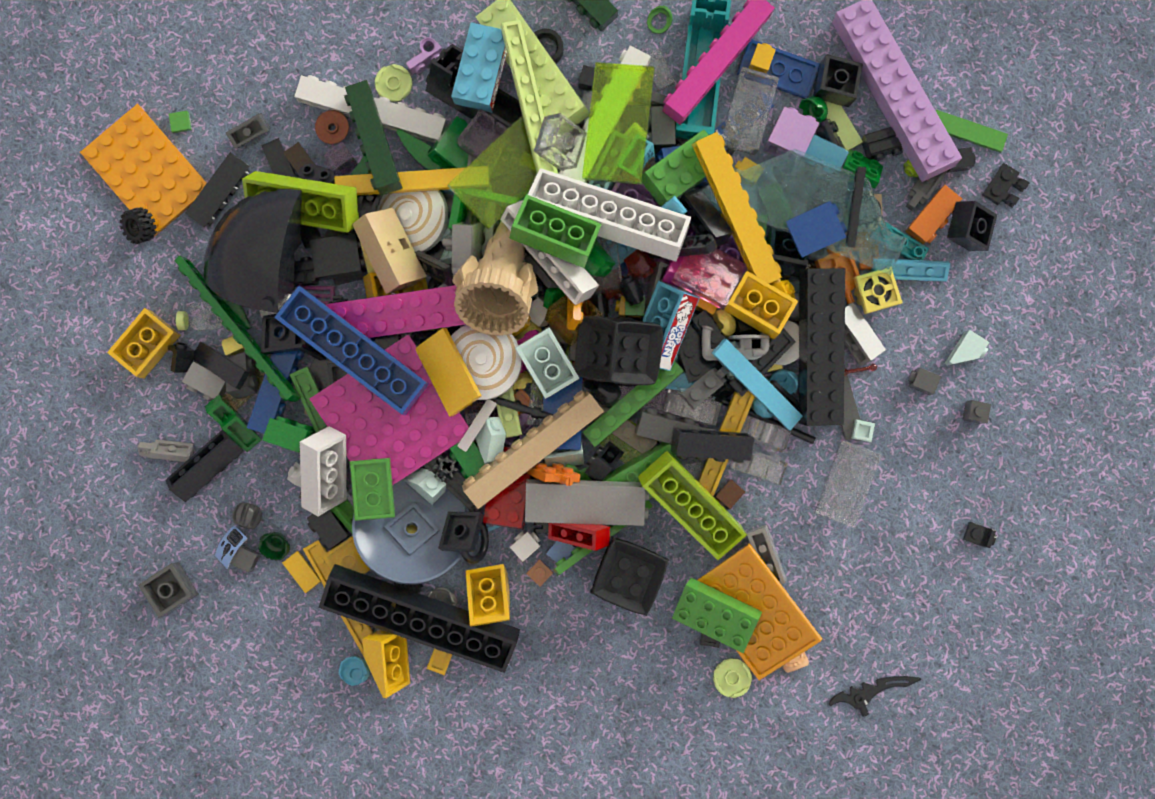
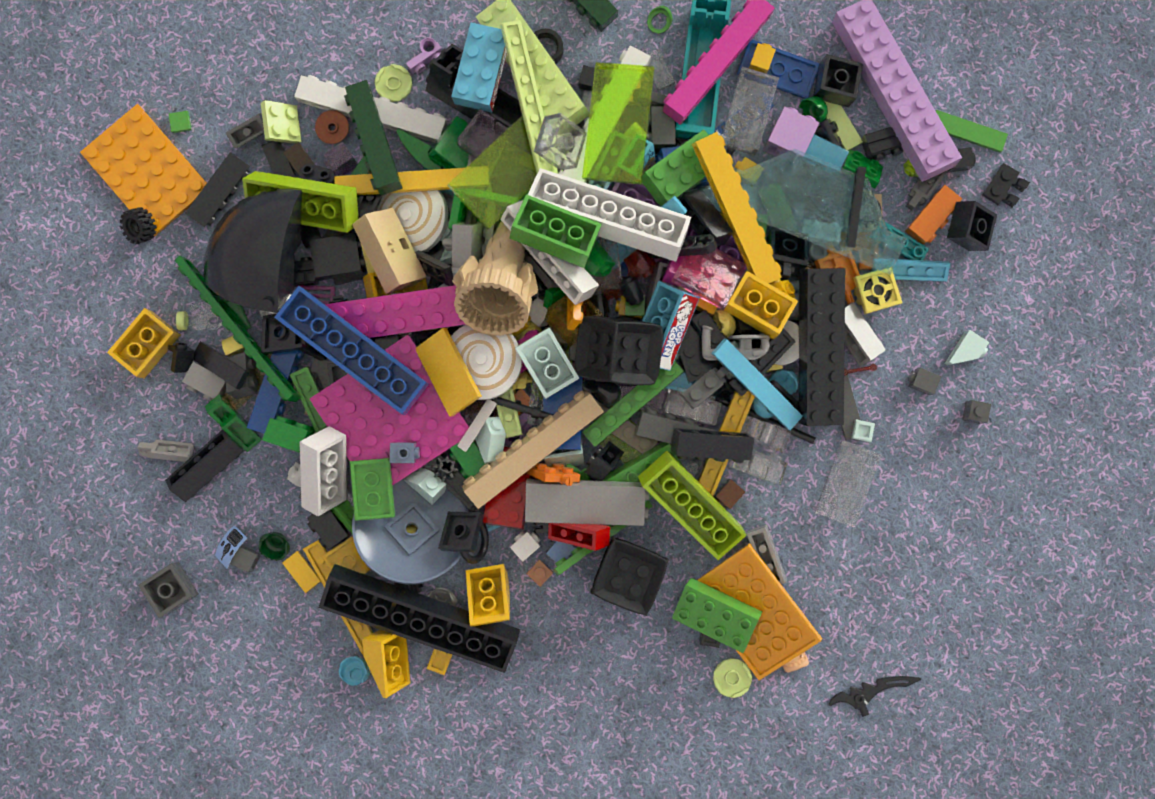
dark grey piece [232,502,262,529] -> none
blue brick [785,201,848,258] -> none
black bracket [963,522,997,548] -> none
none -> yellowish green plate [261,100,301,144]
none -> sand blue brick [390,442,420,463]

